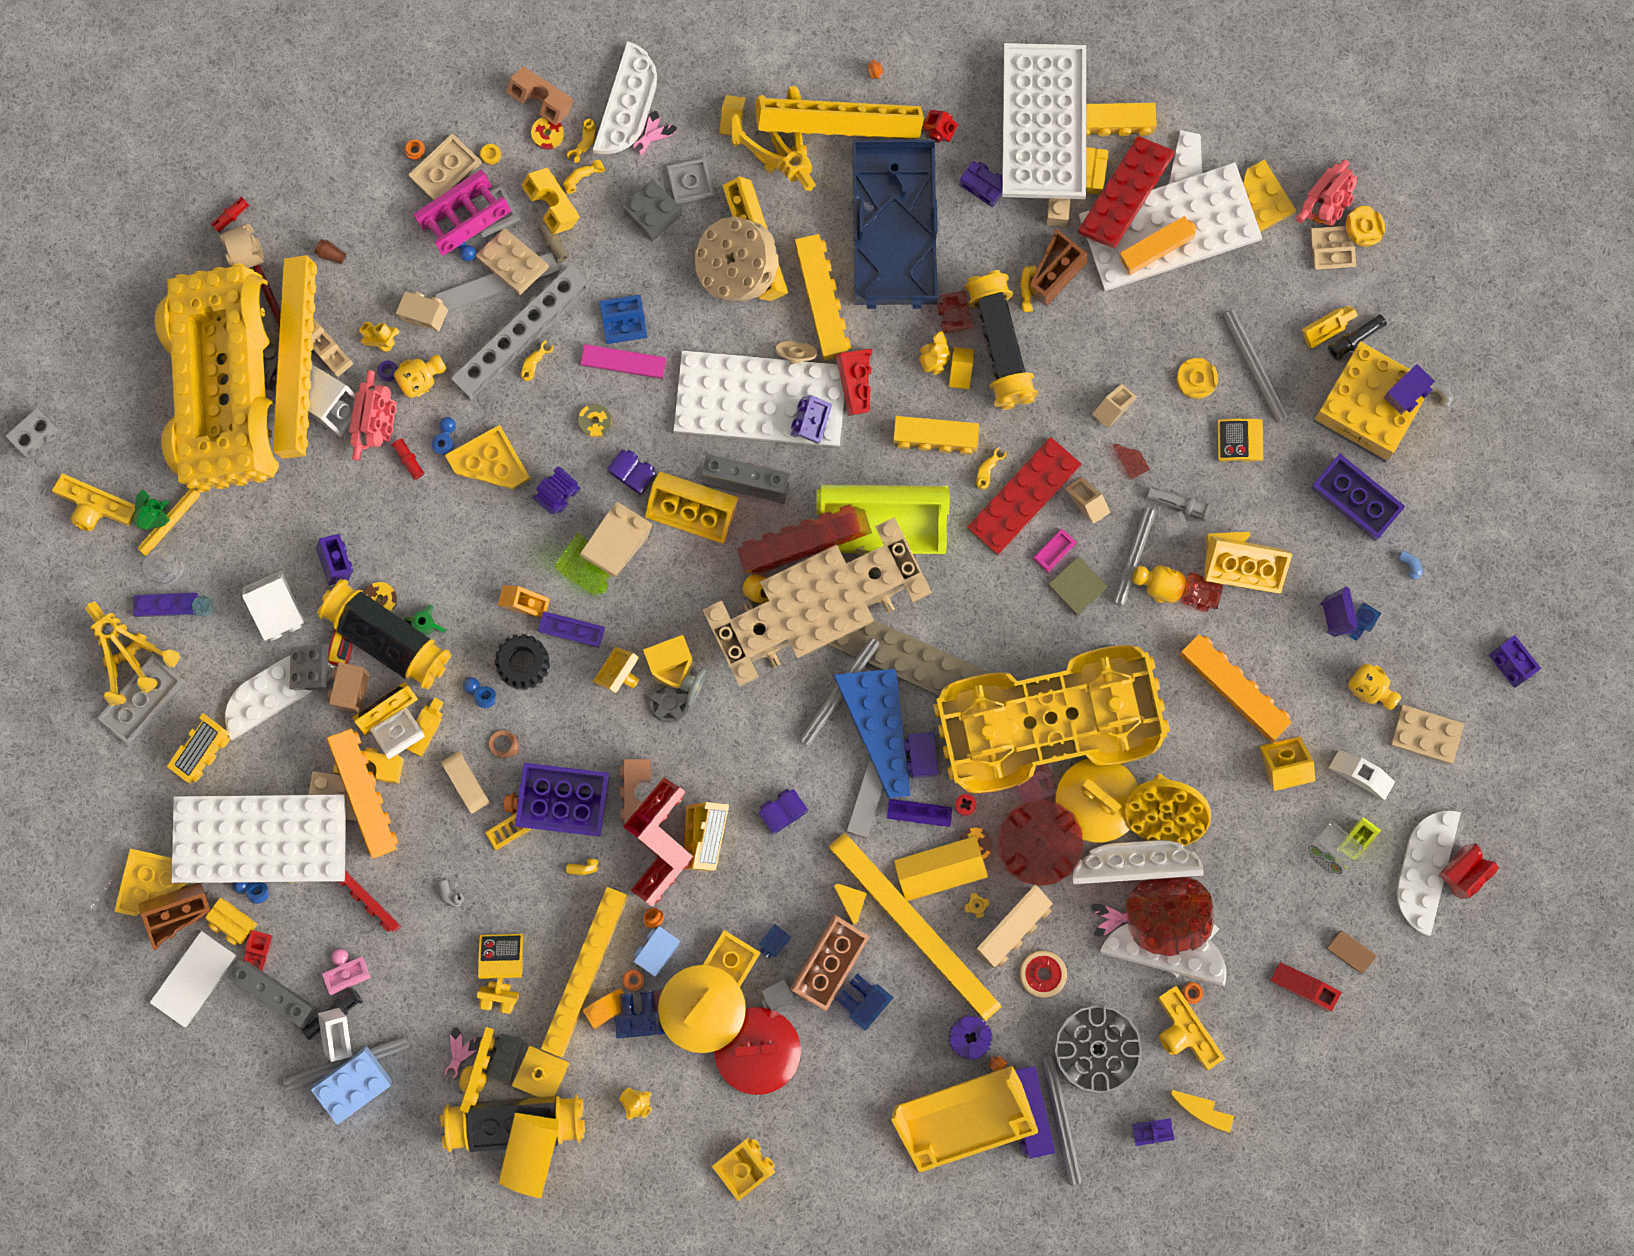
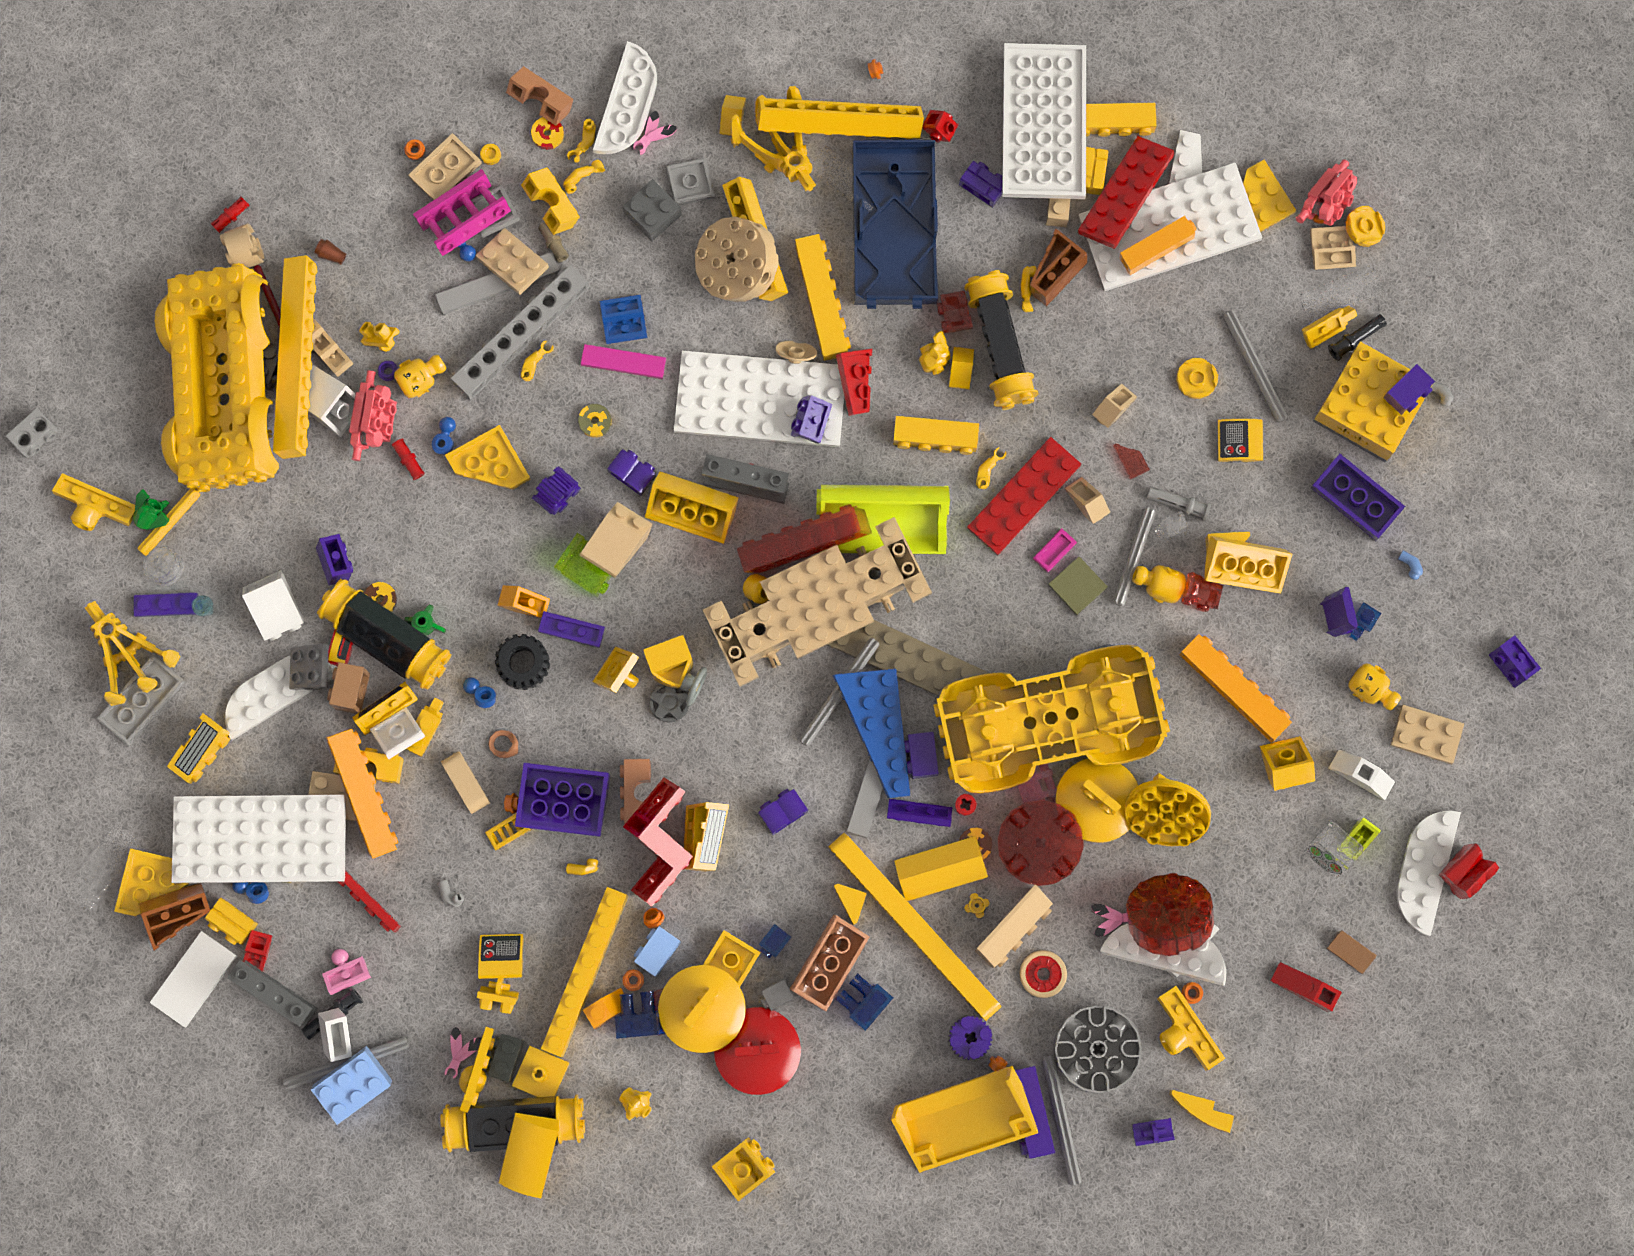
tan brick [396,291,448,332] -> none
white plate [1073,840,1204,884] -> none

